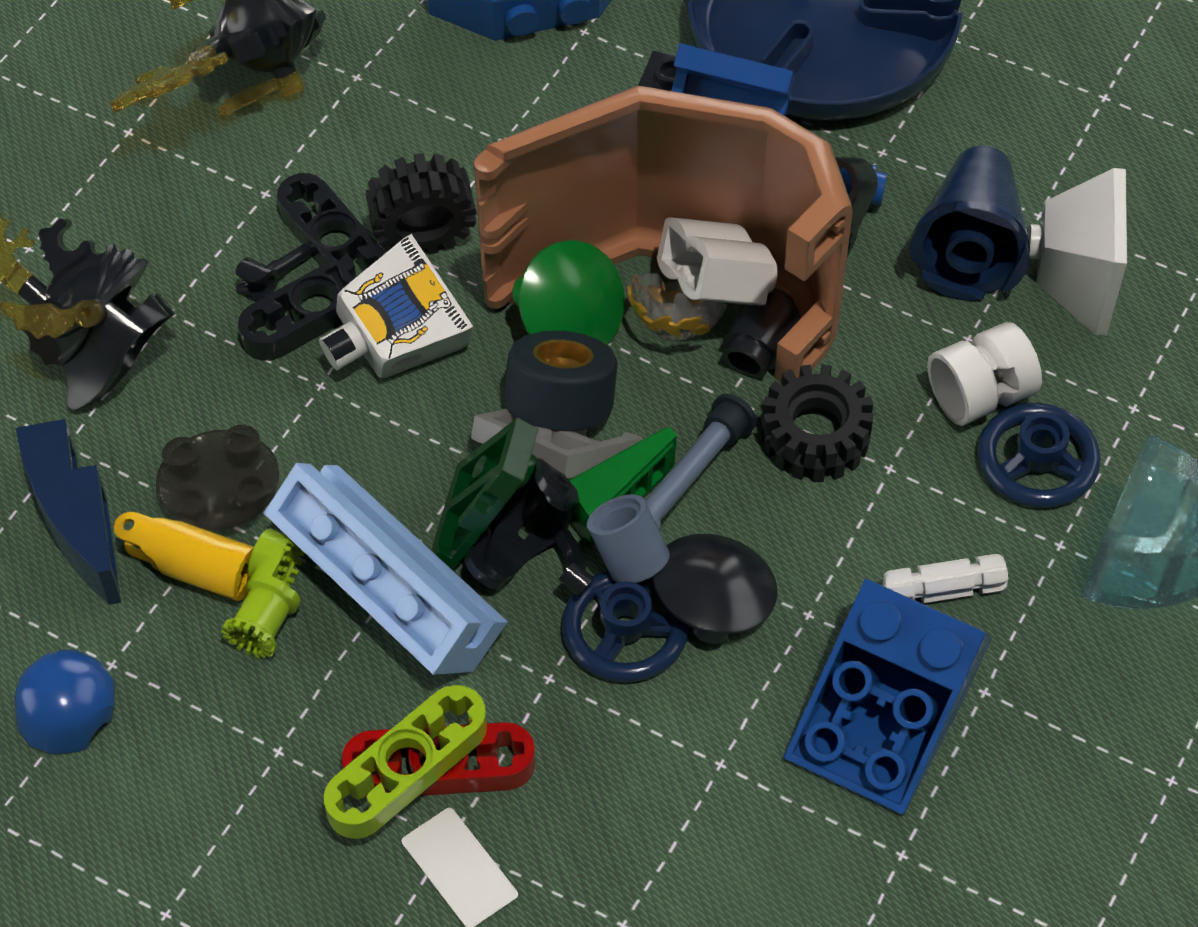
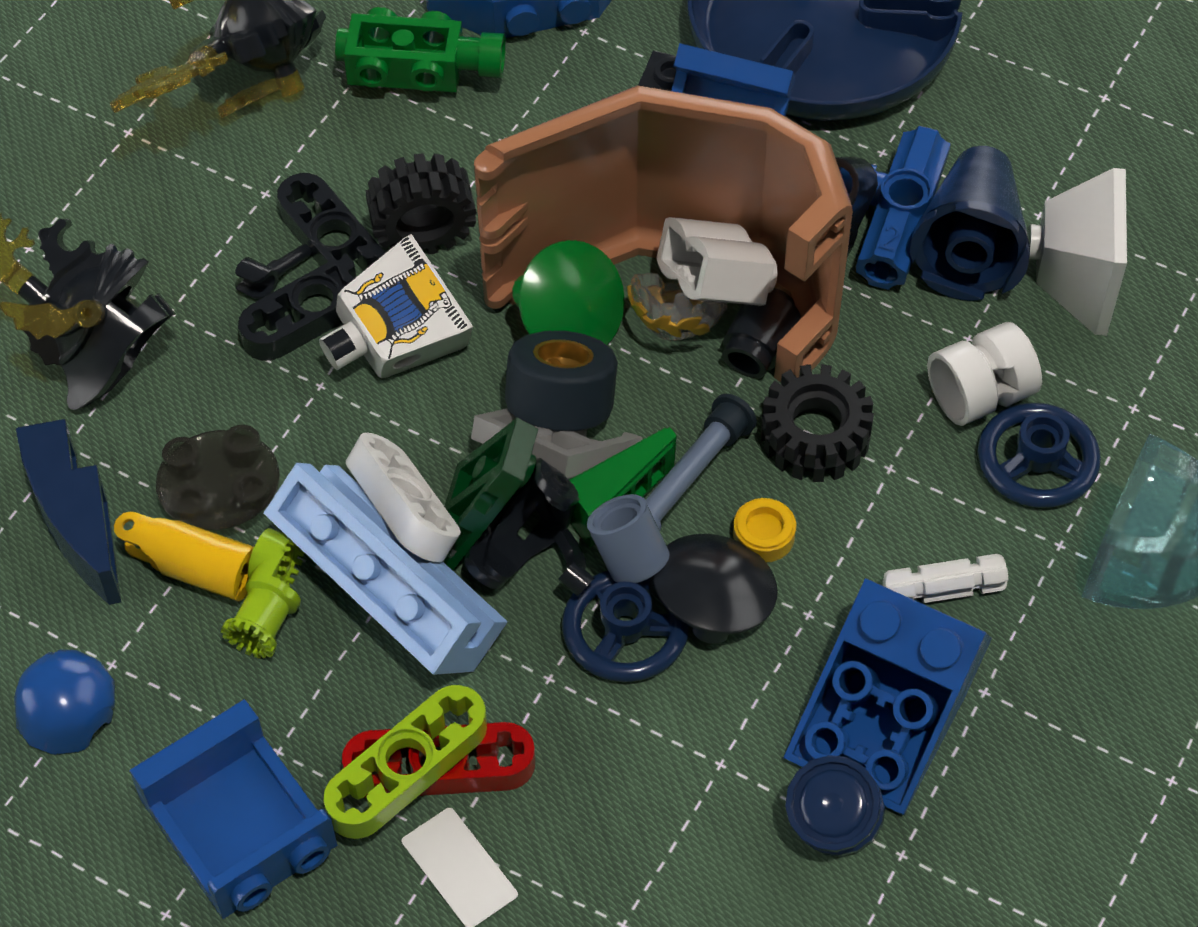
none -> blue panel [129,699,338,919]
none -> green brick [335,7,506,92]
none -> white beam [346,433,461,562]
none -> yellow tile [733,498,796,562]
none -> dark blue wheel [785,755,885,857]
none -> blue piece [856,126,951,290]

